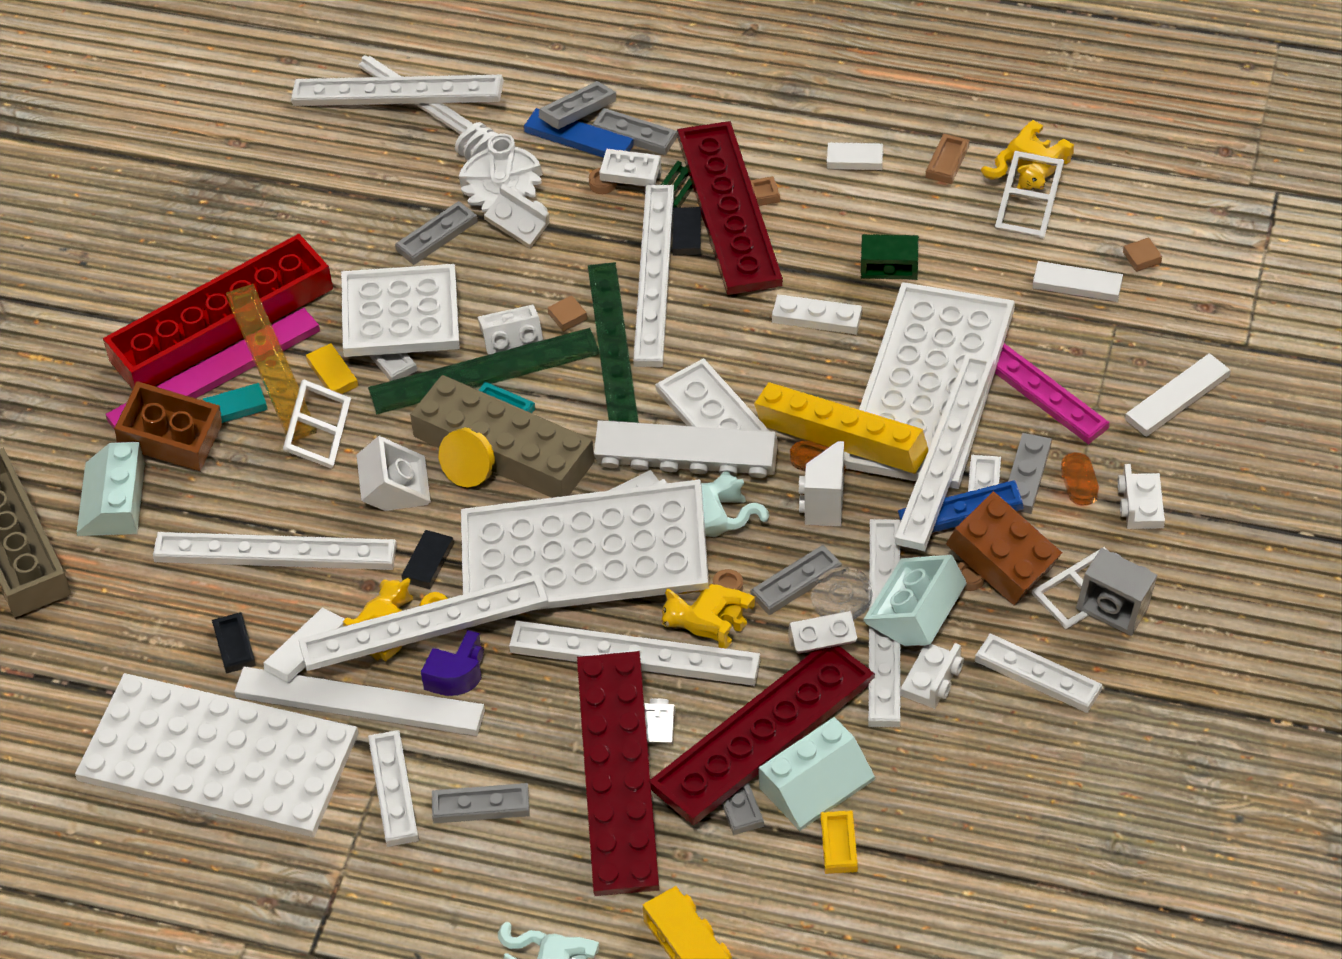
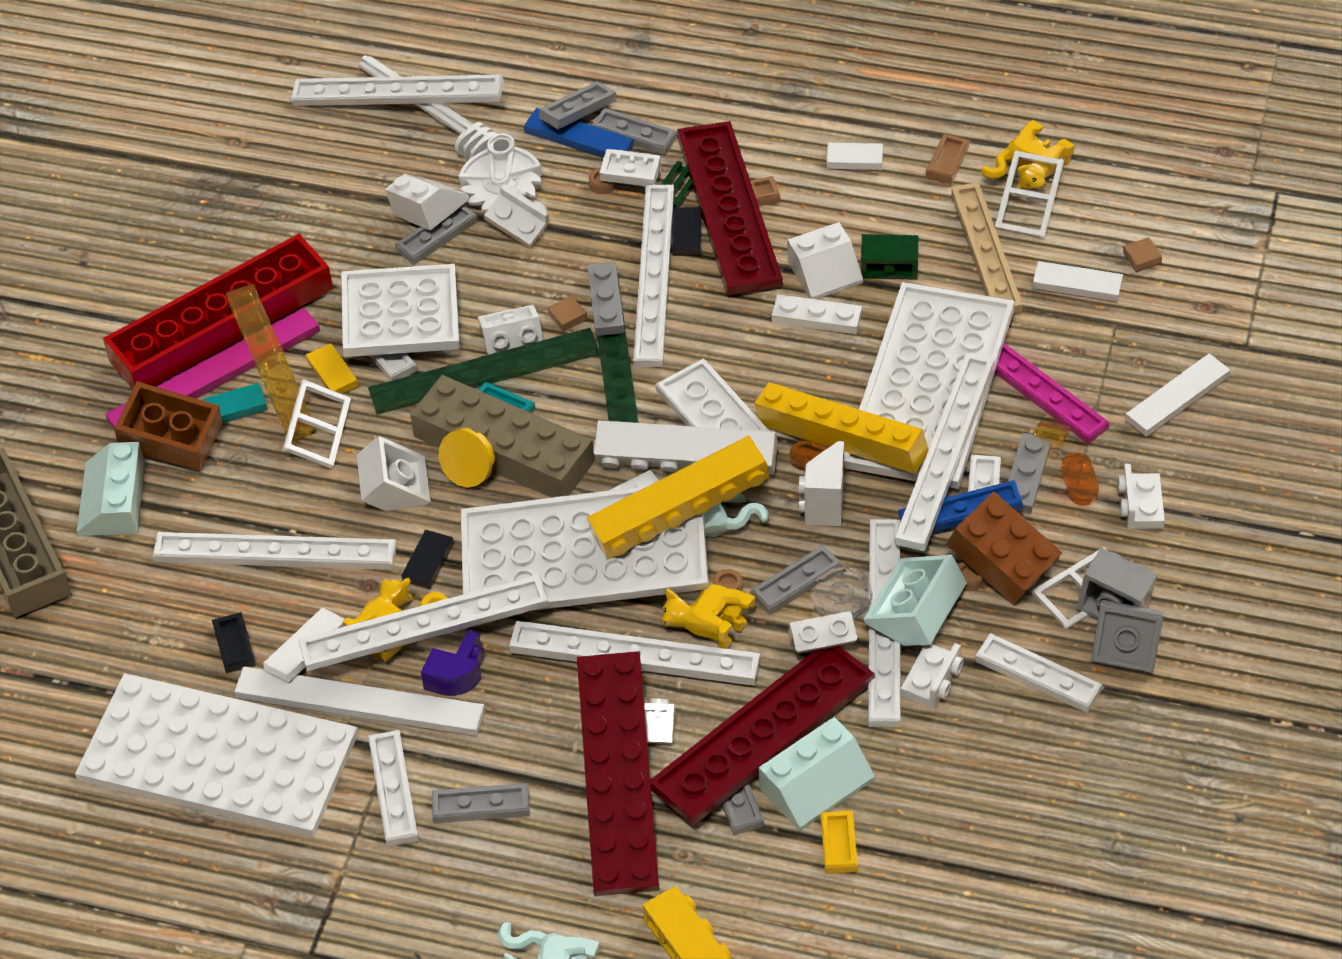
none -> white slope [385,174,470,230]
none -> light grey plate [587,262,625,336]
none -> yellow brick [587,435,770,560]
none -> white slope [787,222,863,299]
none -> tan plate [951,182,1023,314]
none -> clear yellow tile [1035,420,1070,442]
none -> light grey tile [1091,600,1164,674]

